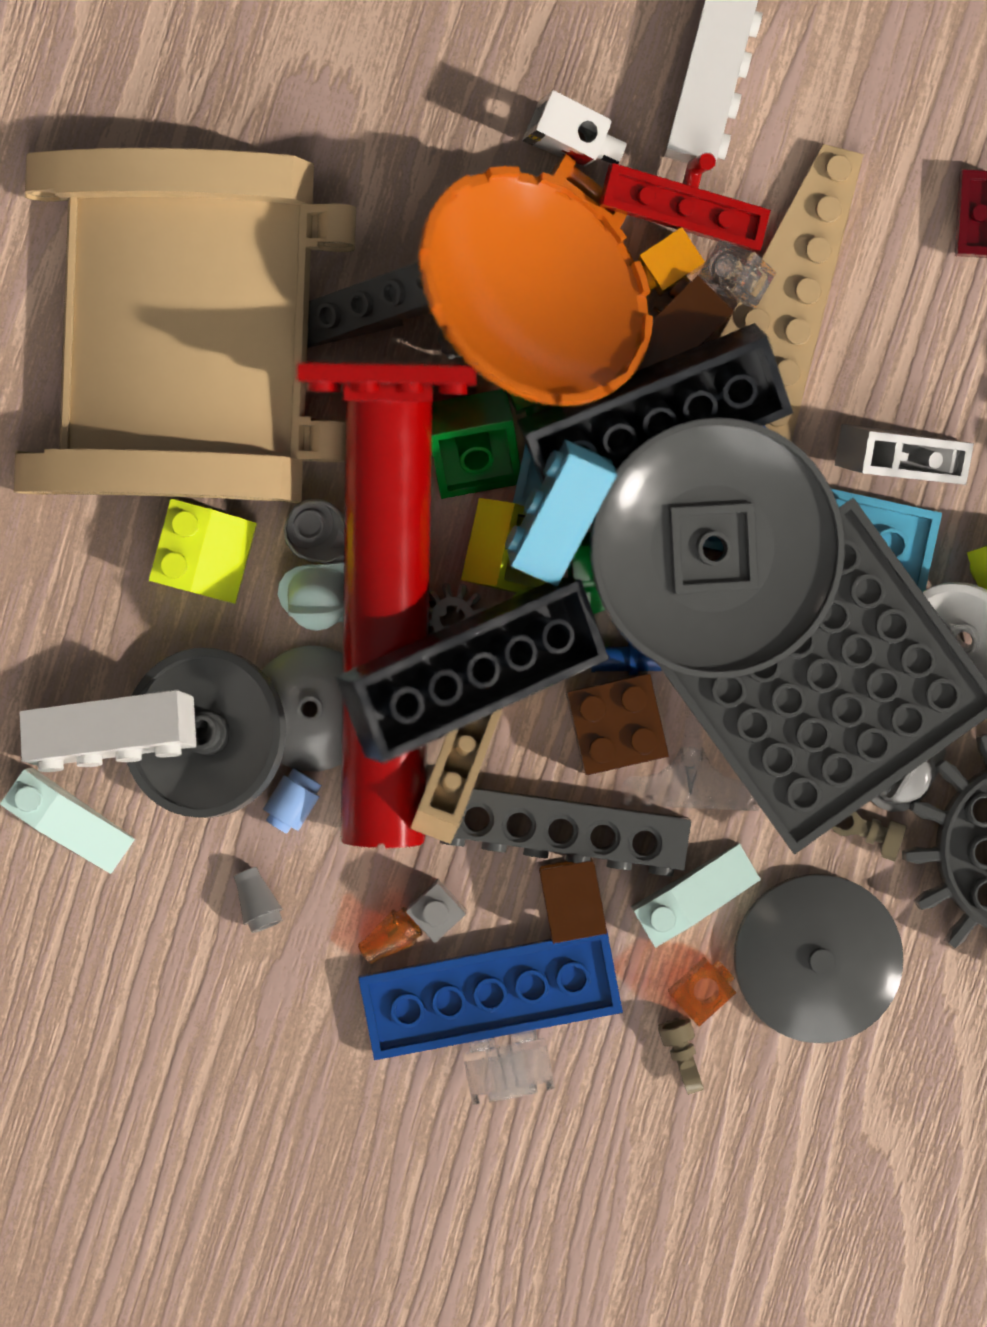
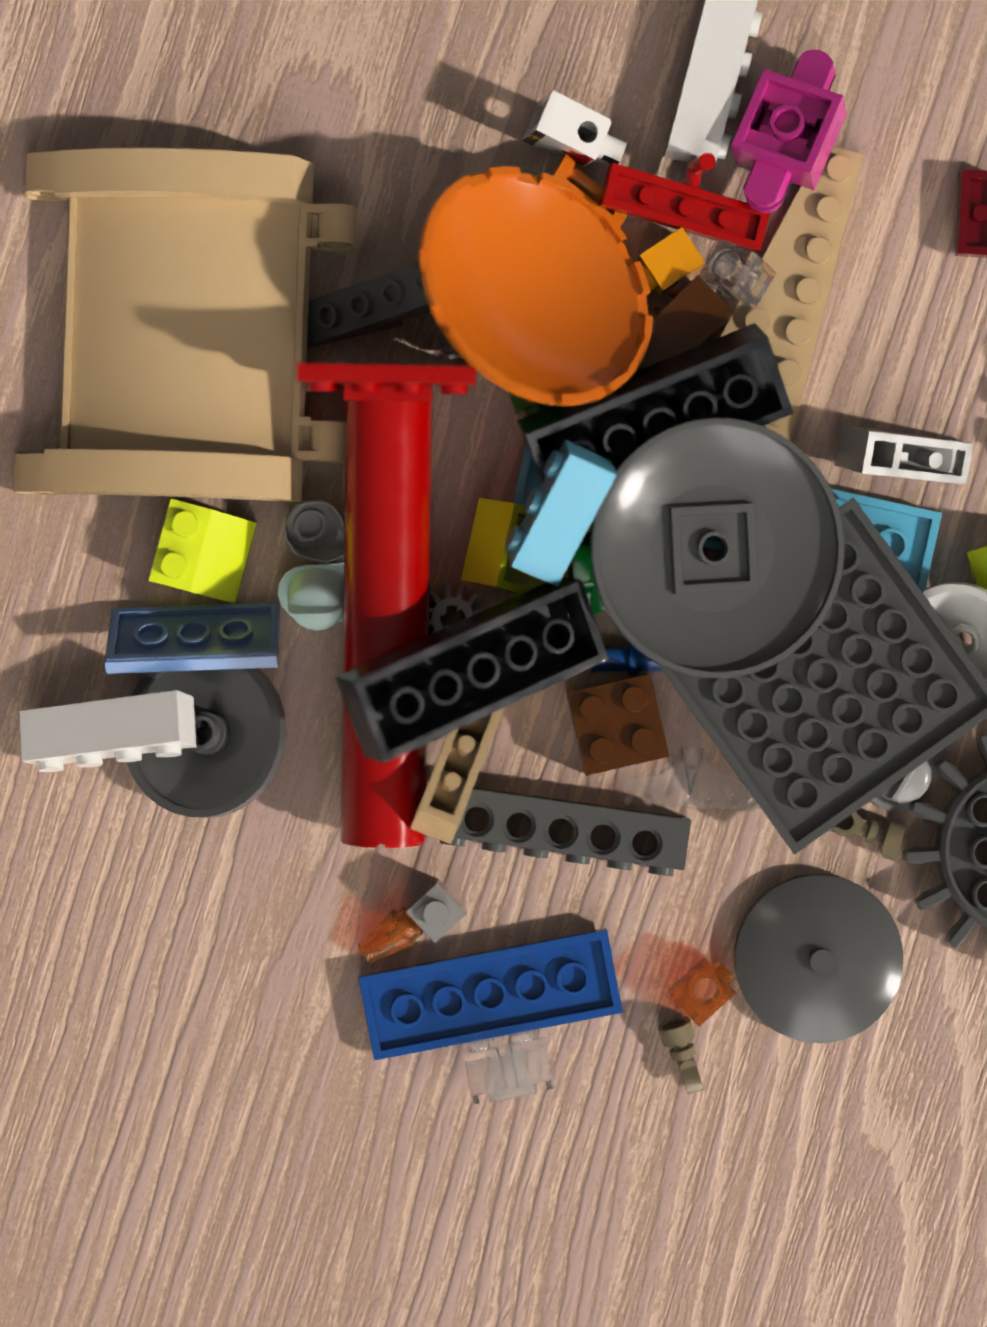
light aqua slope [0,767,135,874] -> none
light grey cone [234,867,283,933] -> none
light grey dish [262,646,343,771] -> none
light blue brick [263,768,322,834] -> none
green slope [432,389,521,499] -> none
reddish brown piece [539,858,608,944] -> none
light aqua slope [631,843,761,948] -> none
none -> medium blue tile [104,602,281,674]
none -> dark pink brick [731,49,847,213]

